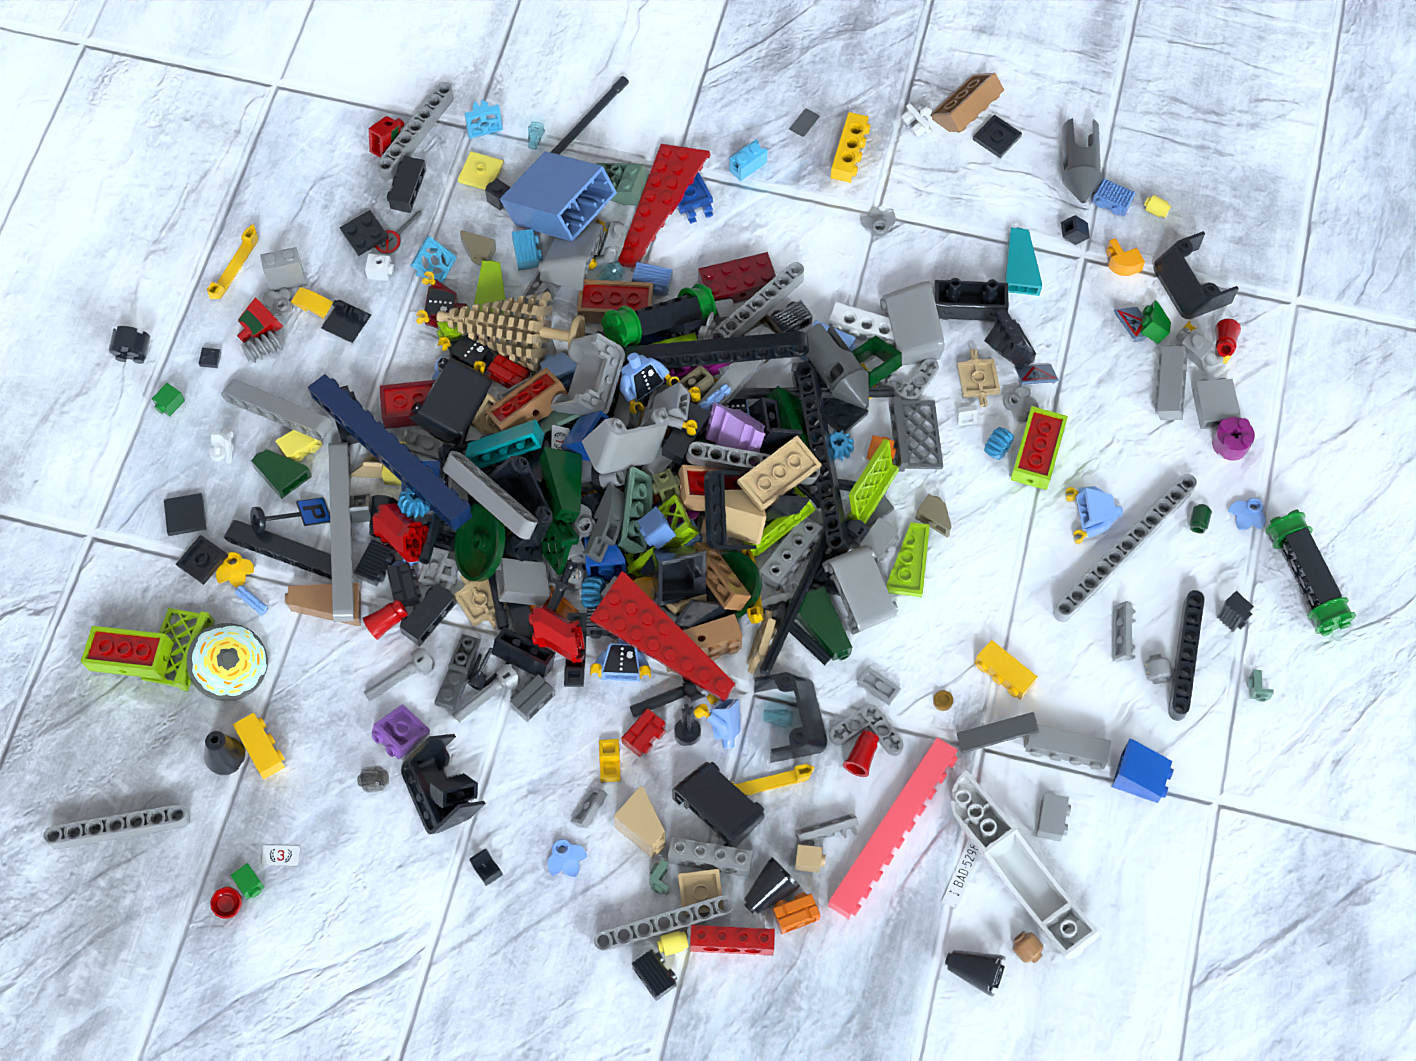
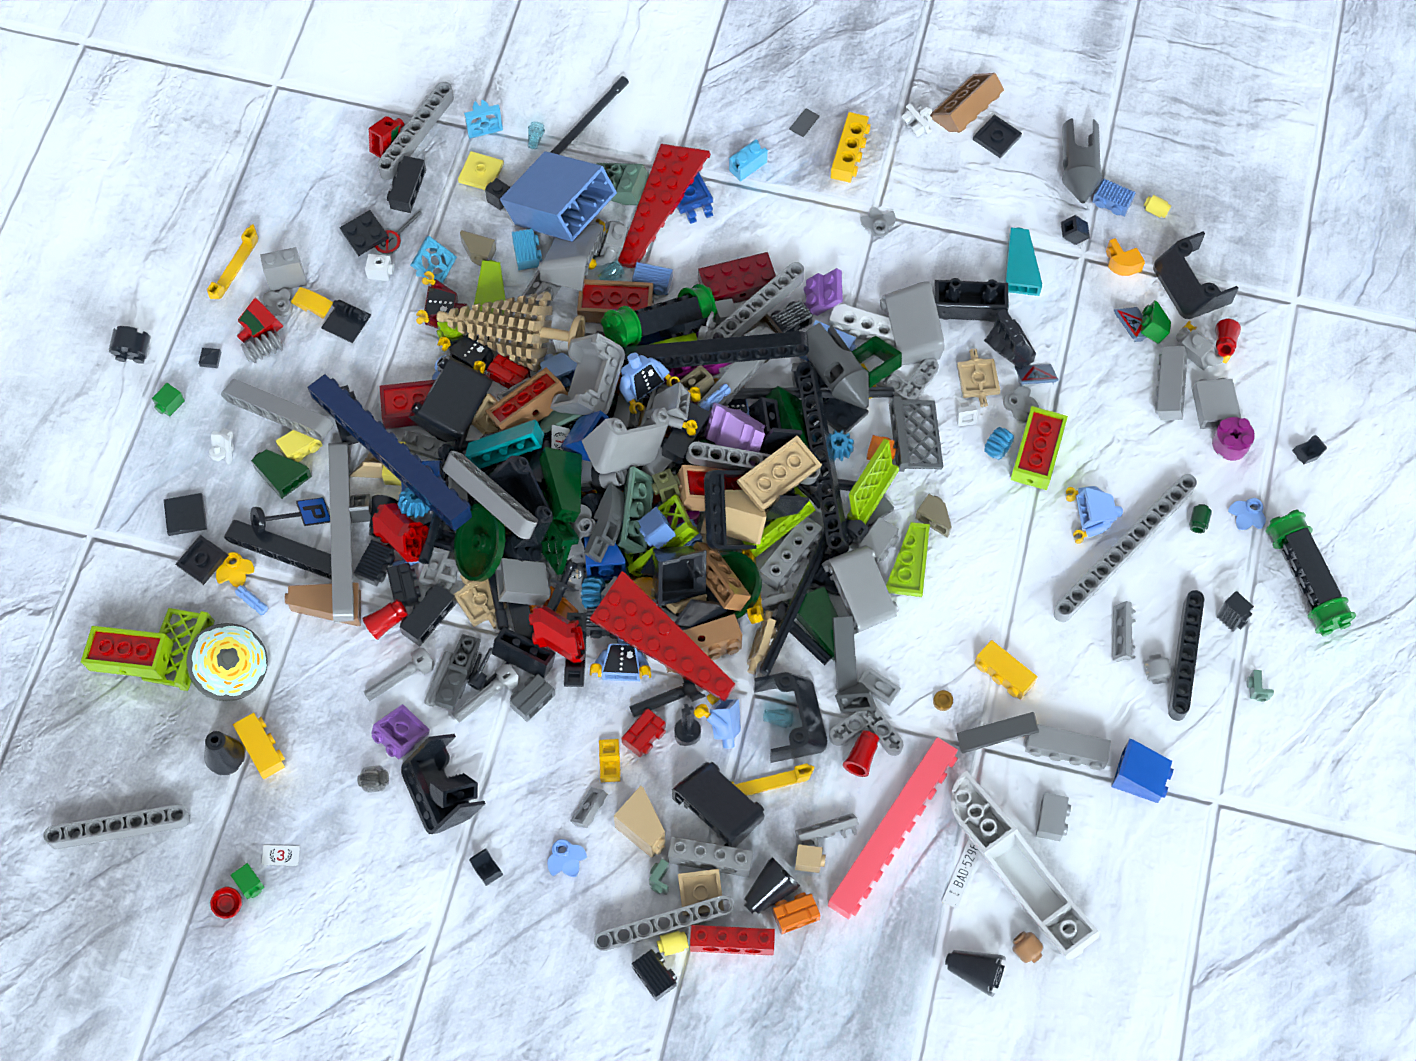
none -> light grey axle [424,651,453,707]
none -> medium lavender plate [803,268,843,316]
none -> dark grey tile [832,616,857,693]
none -> dark grey slope [835,682,877,713]
none -> black bracket [1292,435,1327,465]

